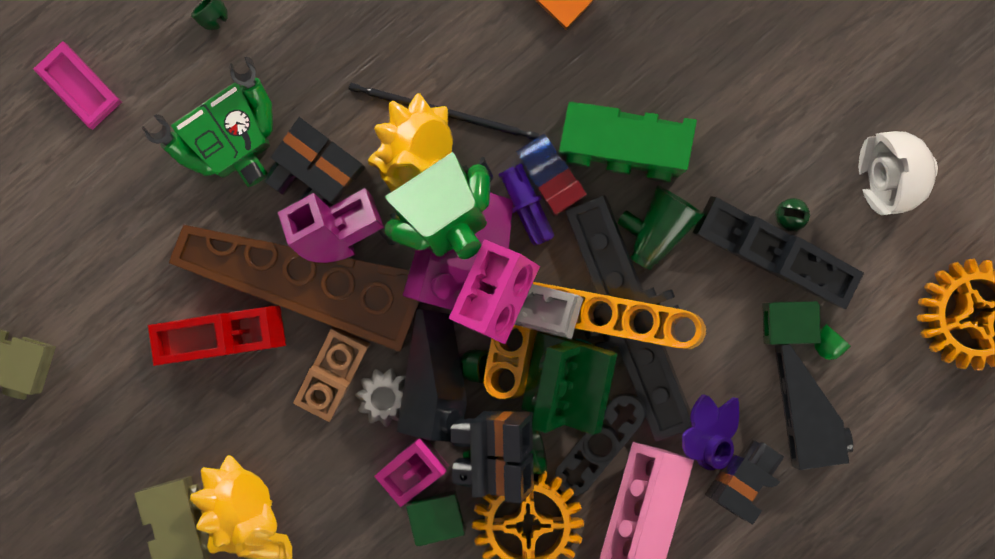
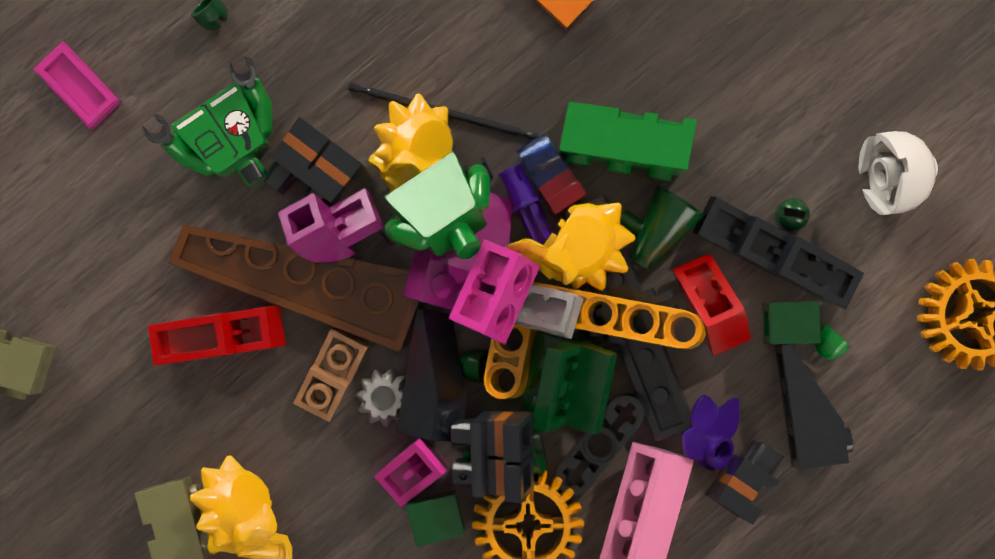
none -> yellow head [505,203,635,291]
none -> red arch [673,253,751,356]

